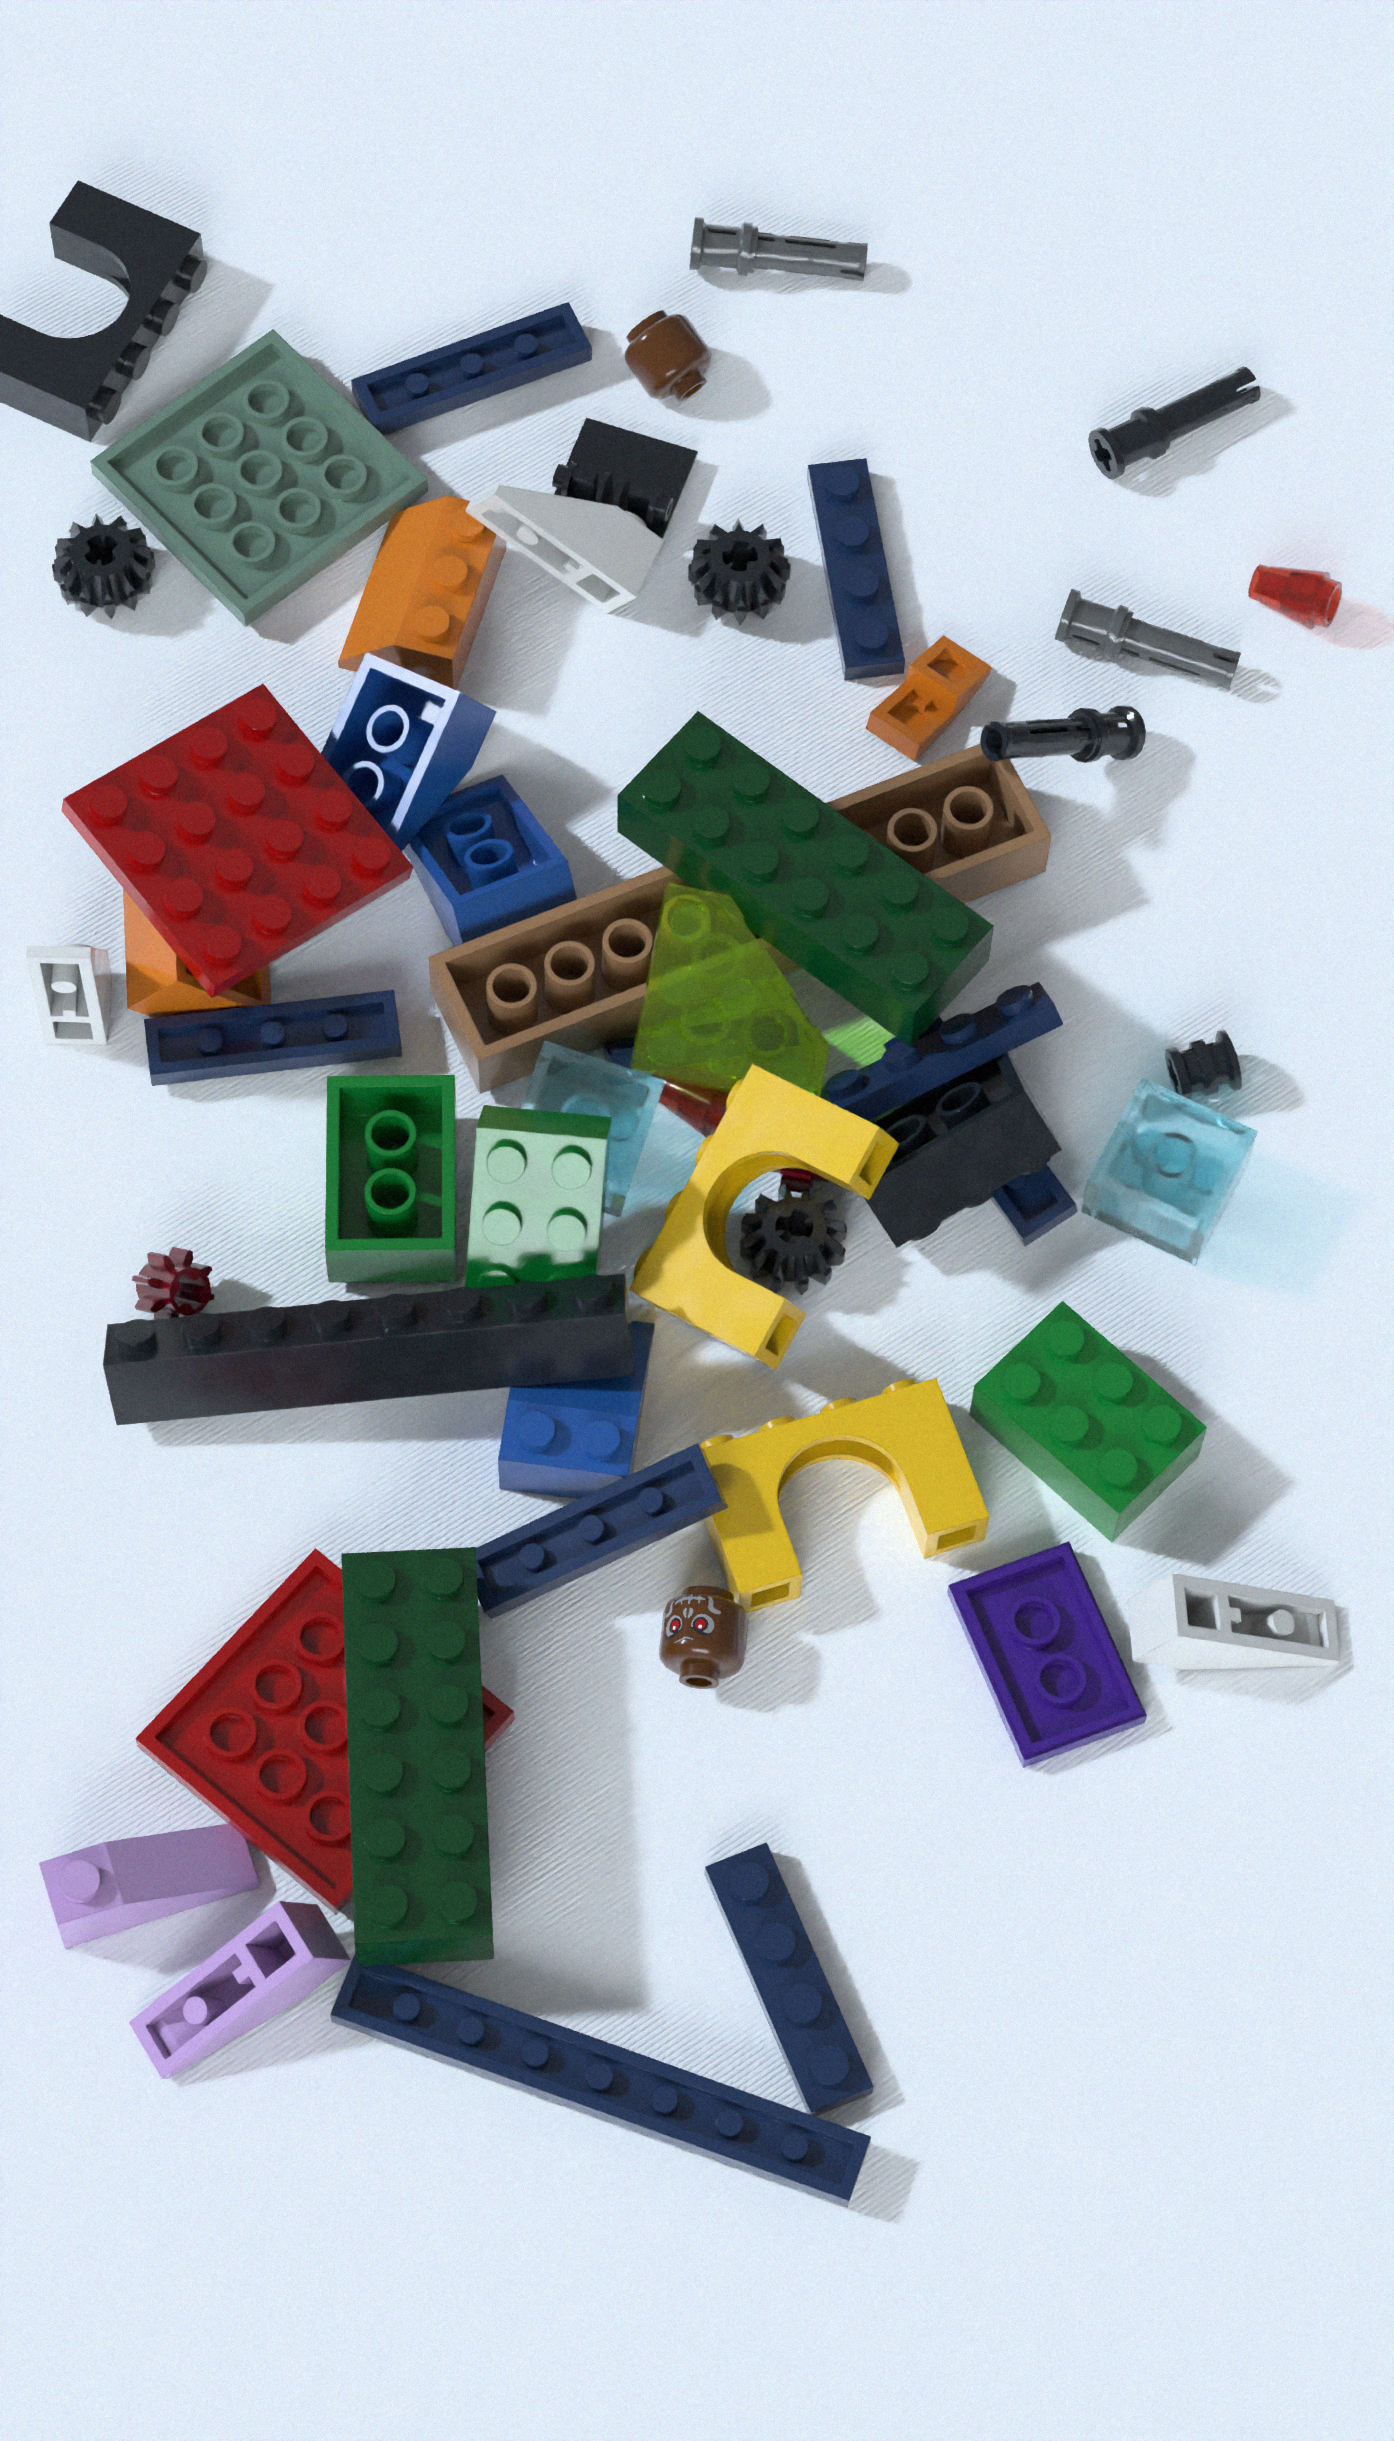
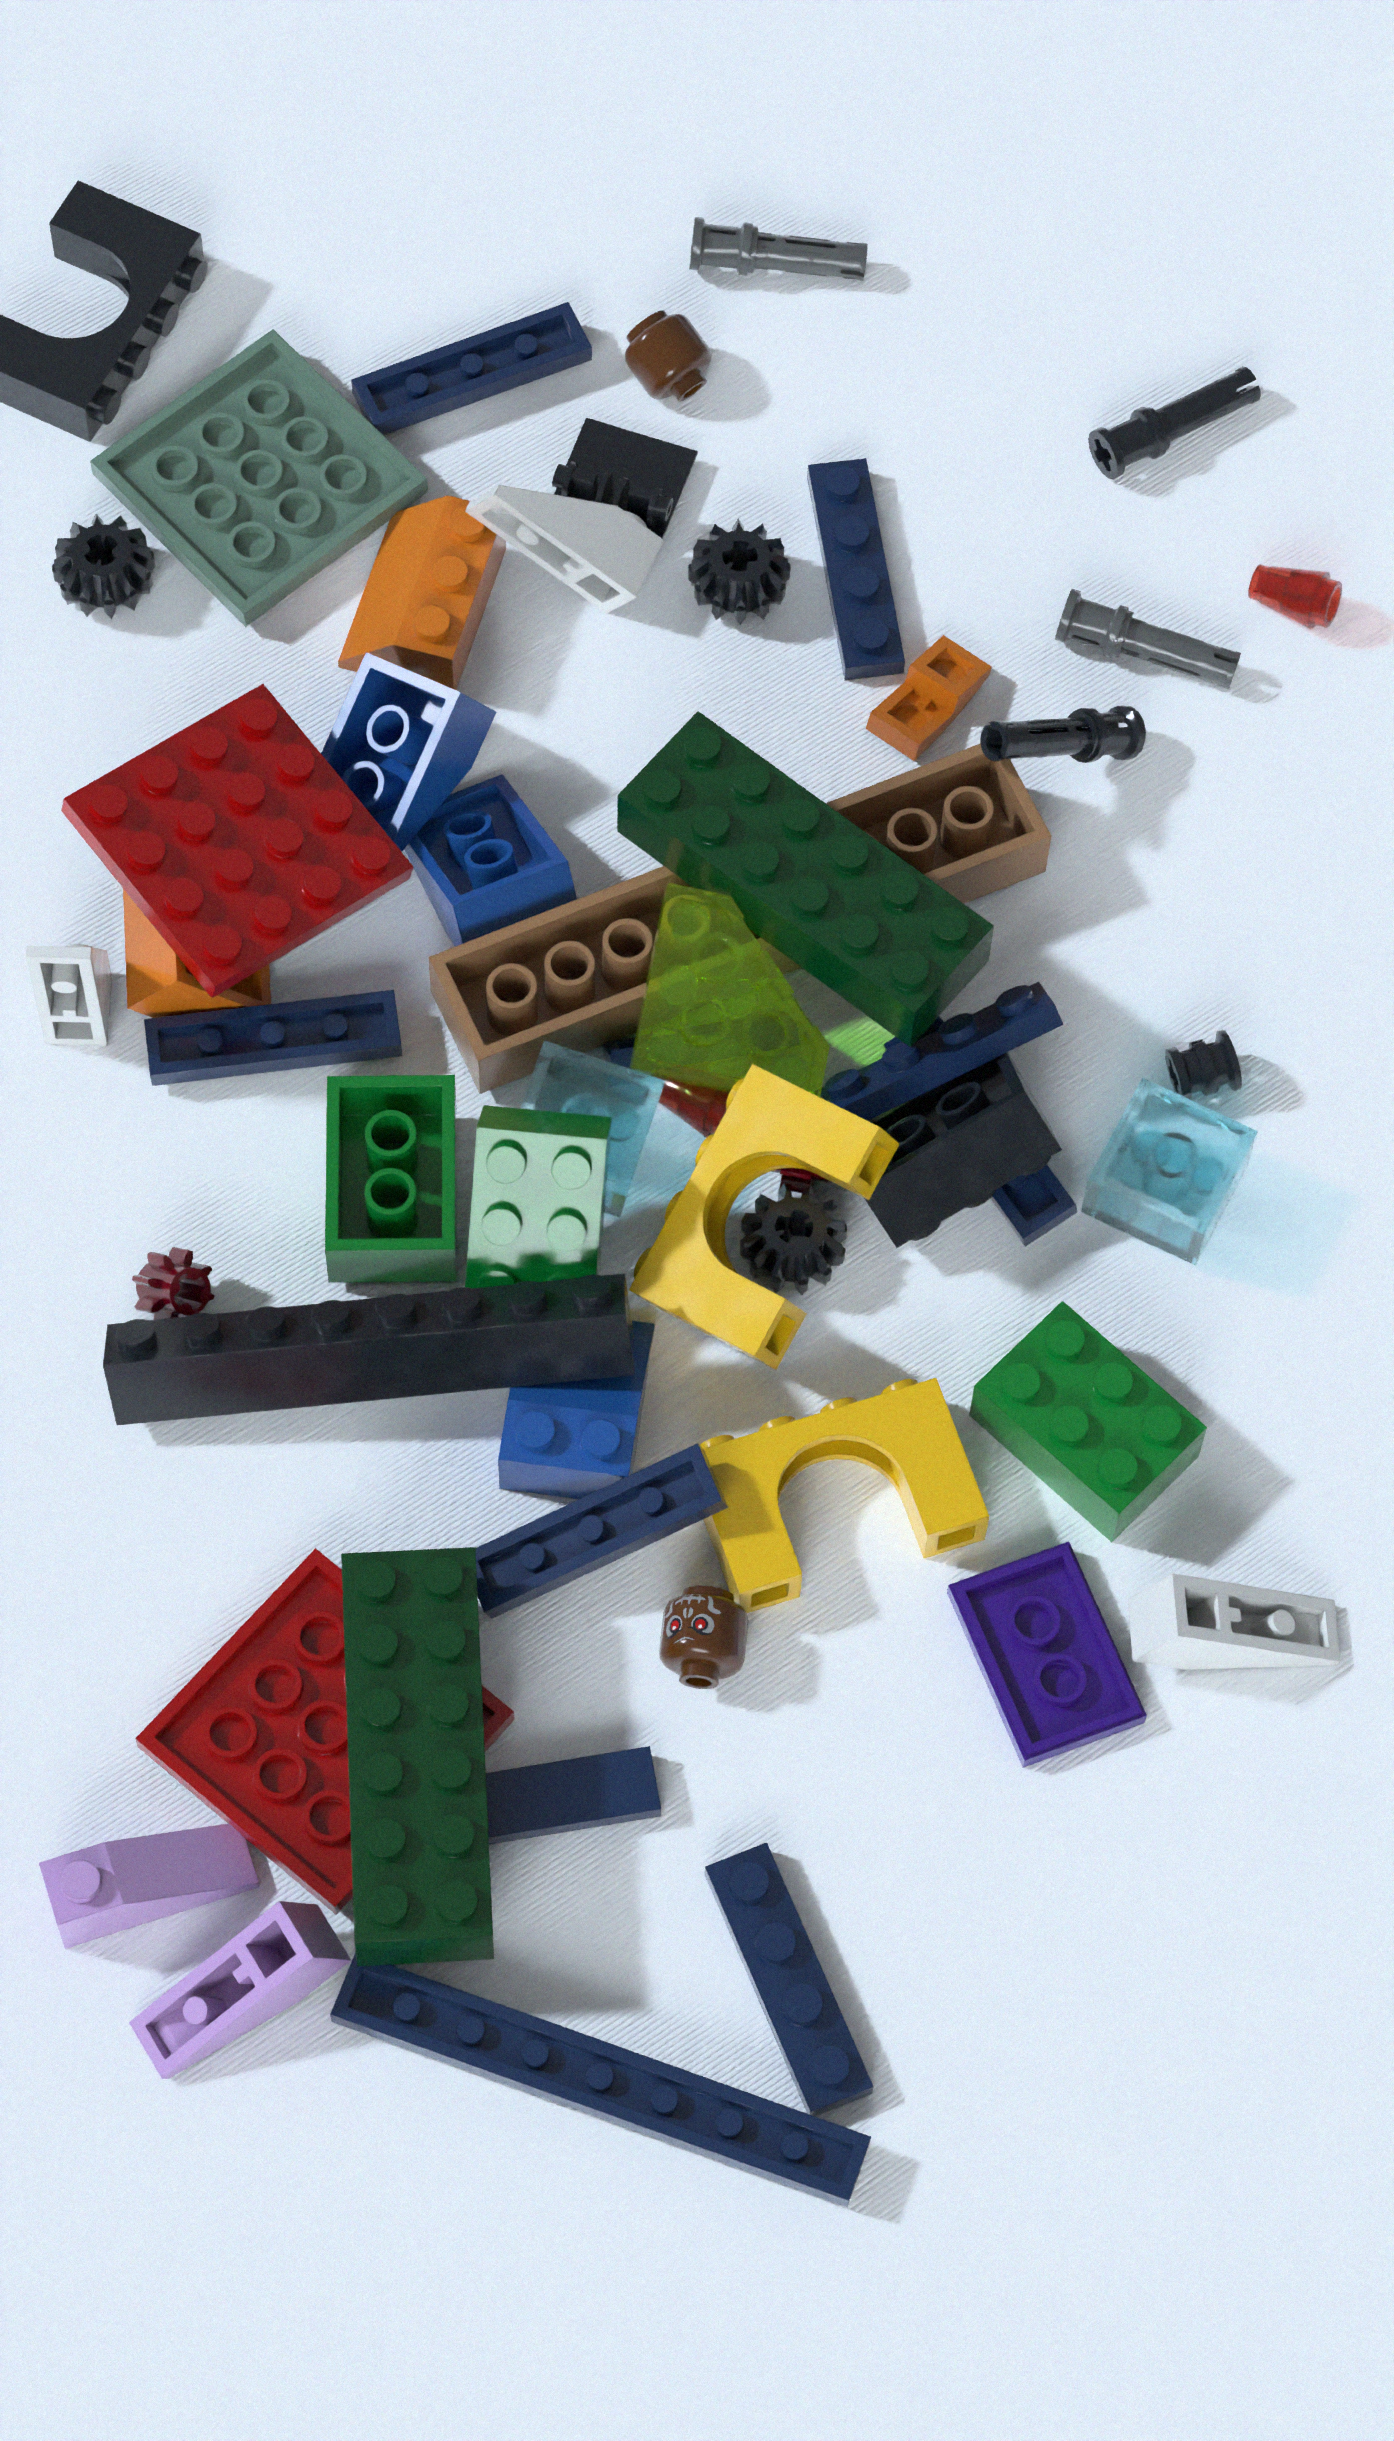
none -> dark blue tile [486,1746,661,1845]

